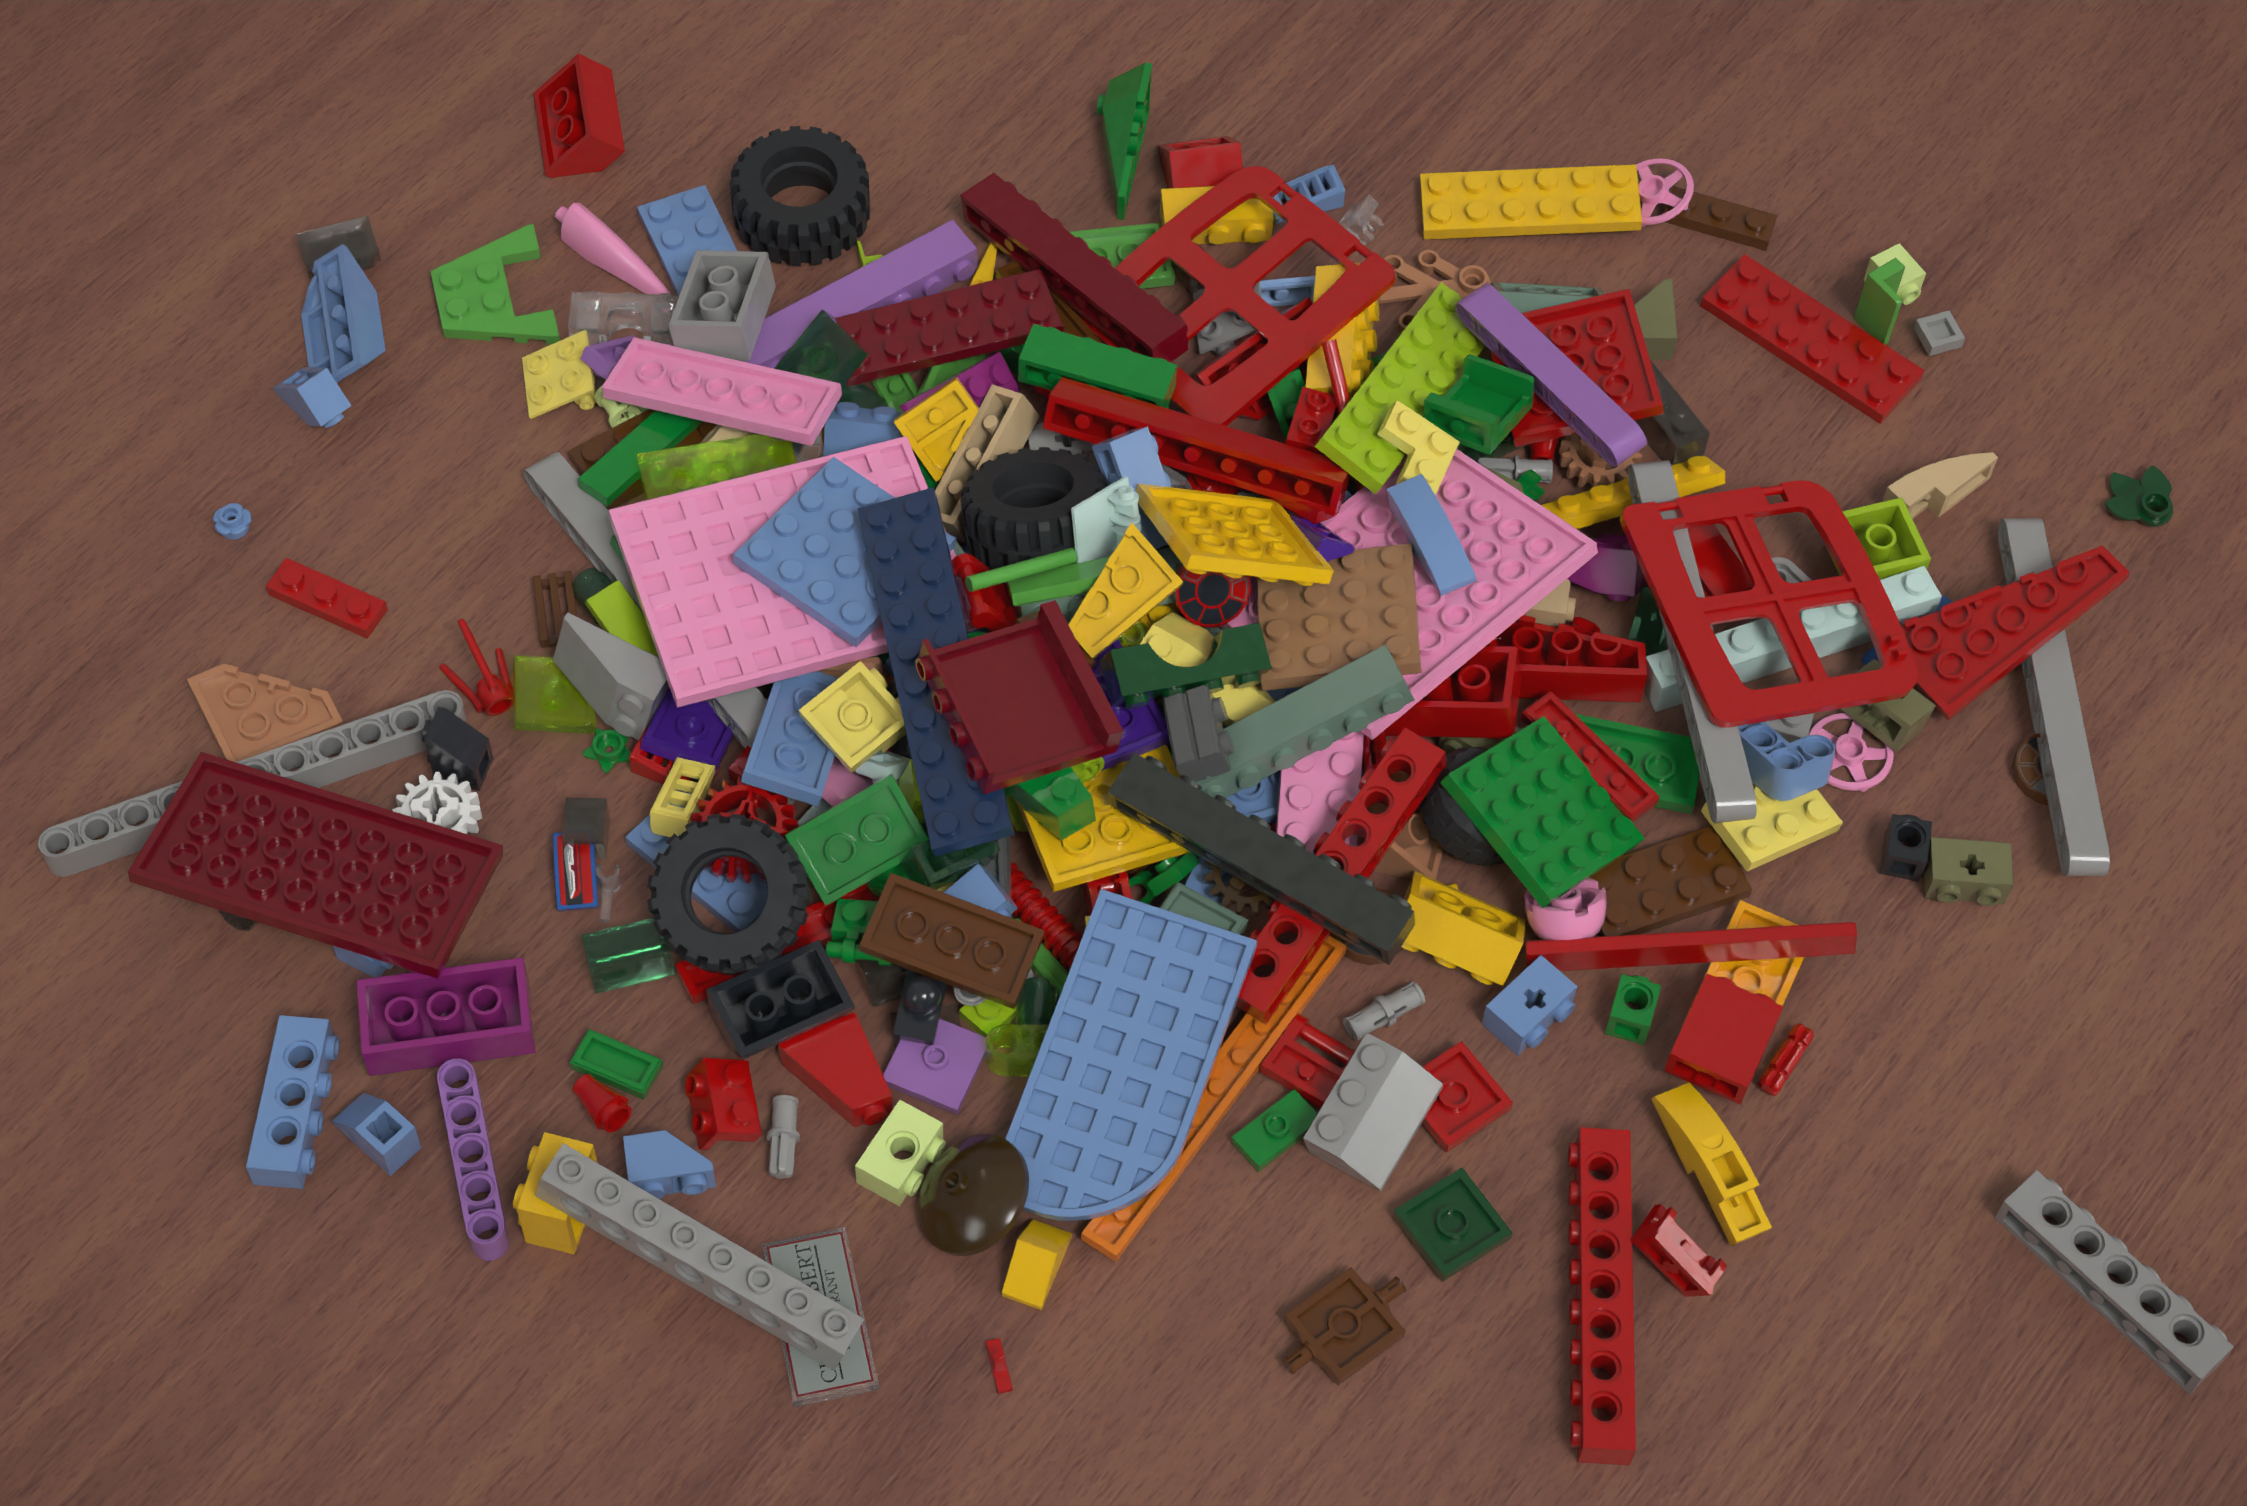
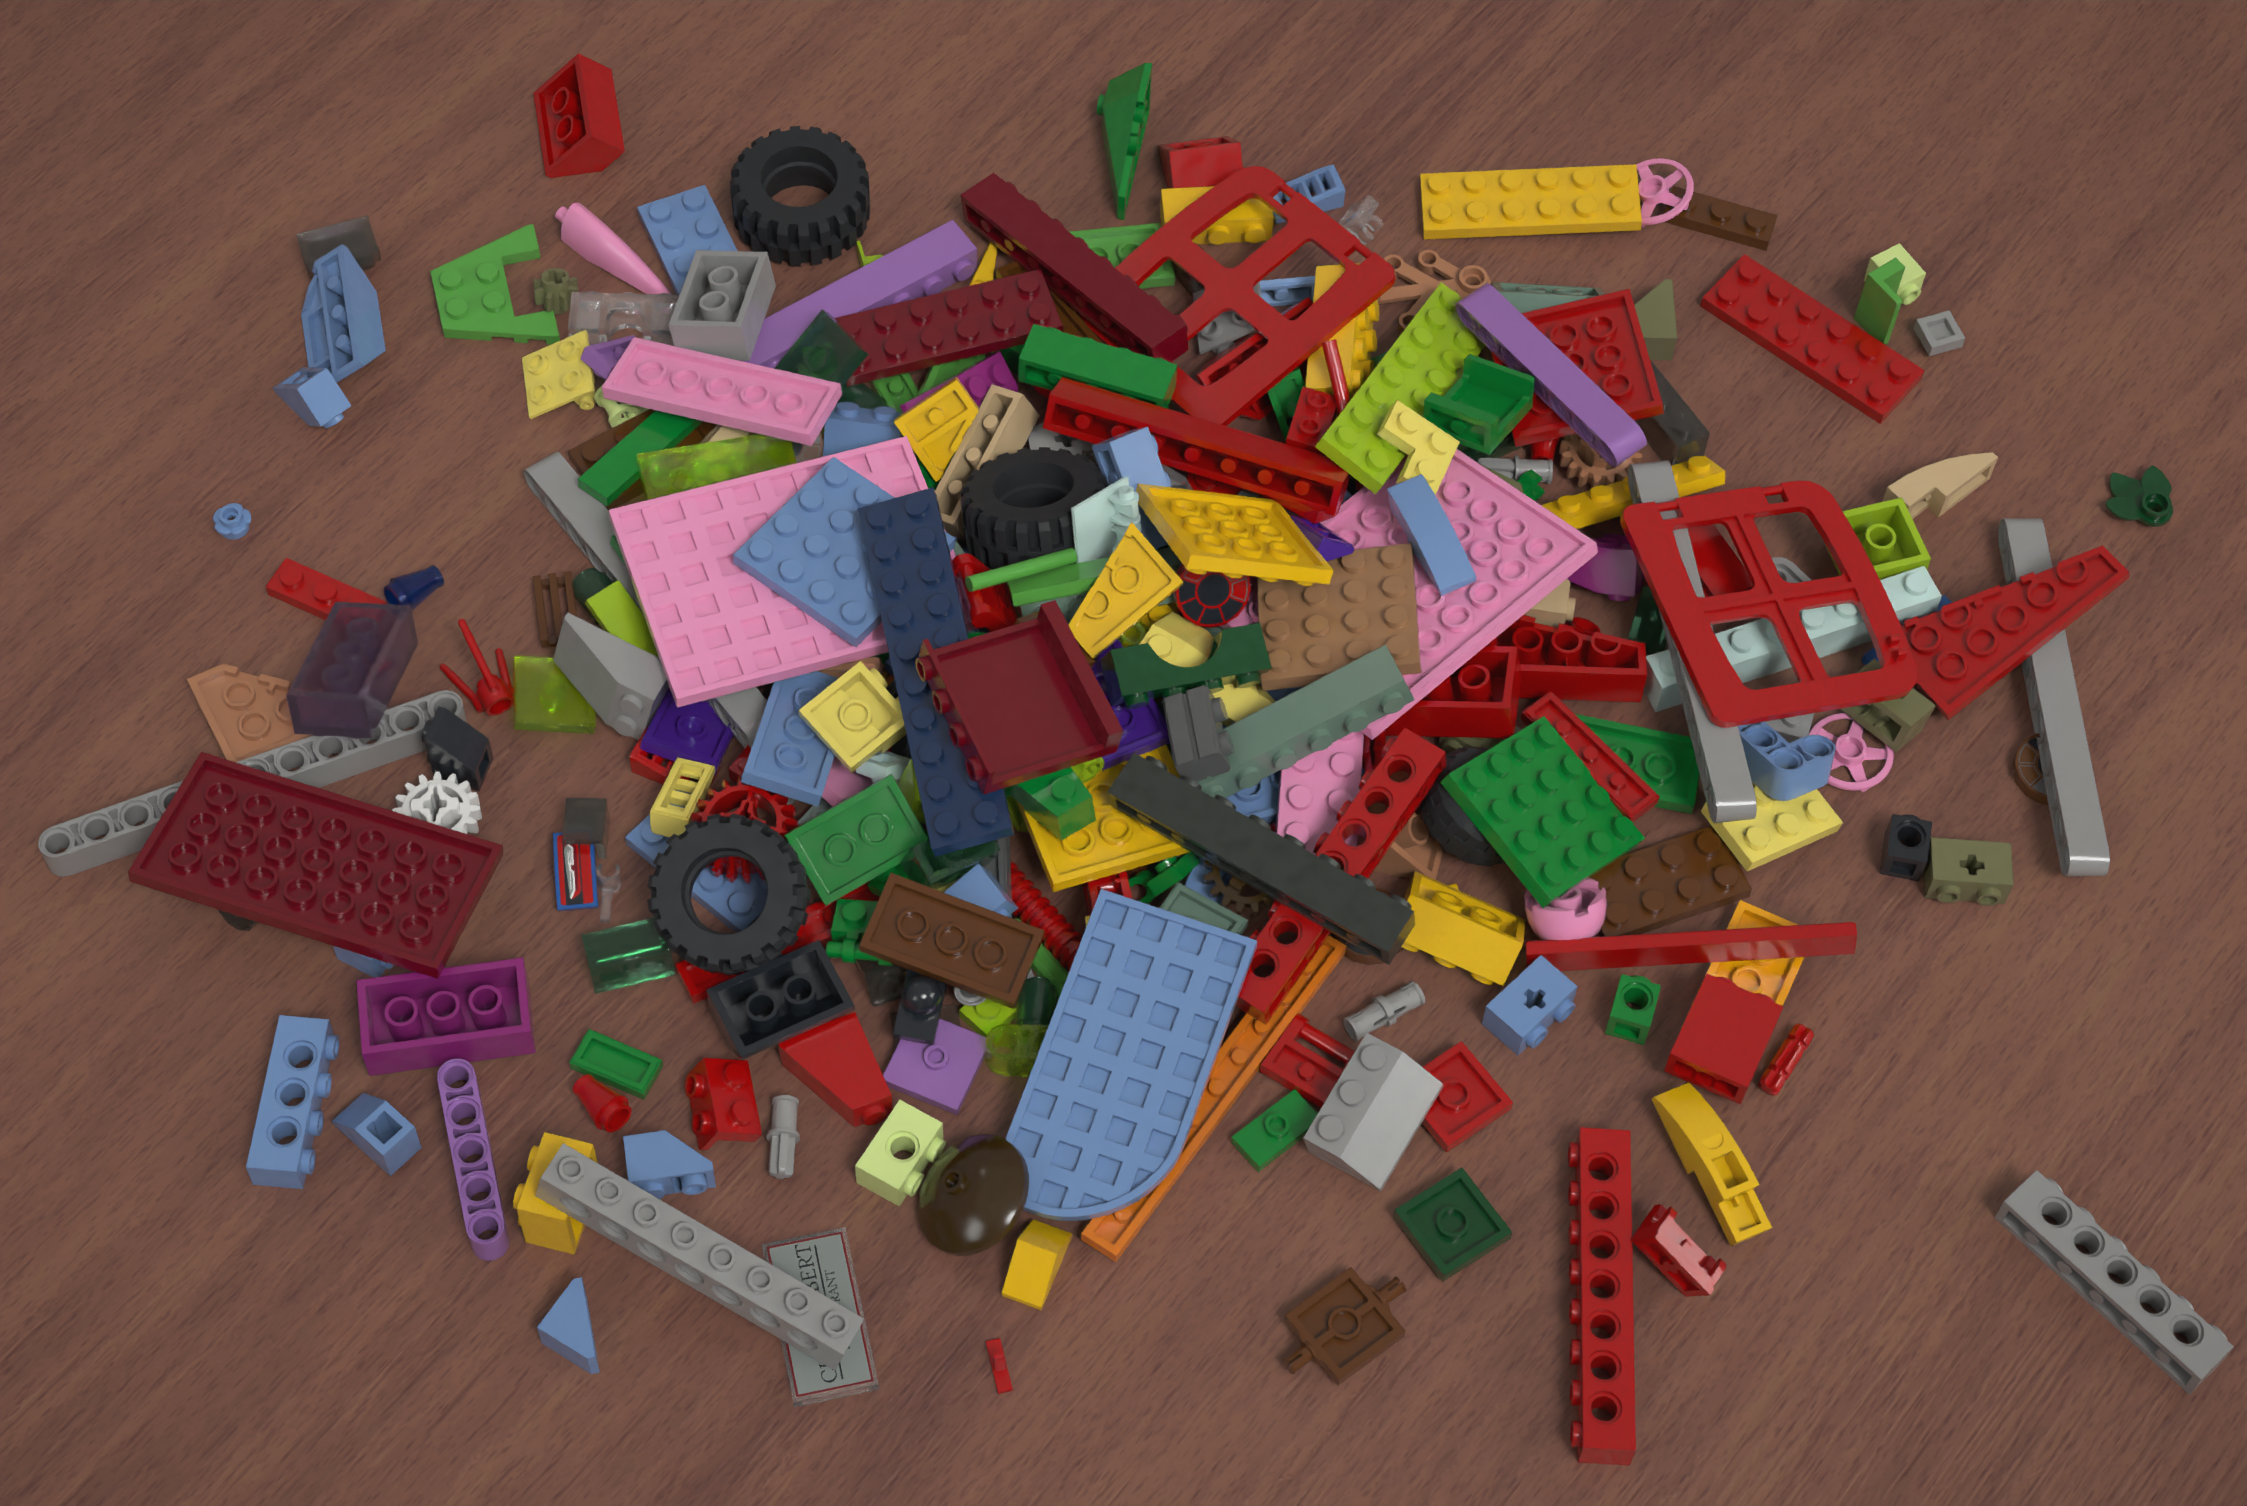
green plate [583,728,631,774] -> none
none -> clear purple brick [286,602,418,739]
none -> clear blue cone [383,565,444,614]
none -> olive gear [533,268,579,314]
none -> medium blue slope [537,1277,600,1374]

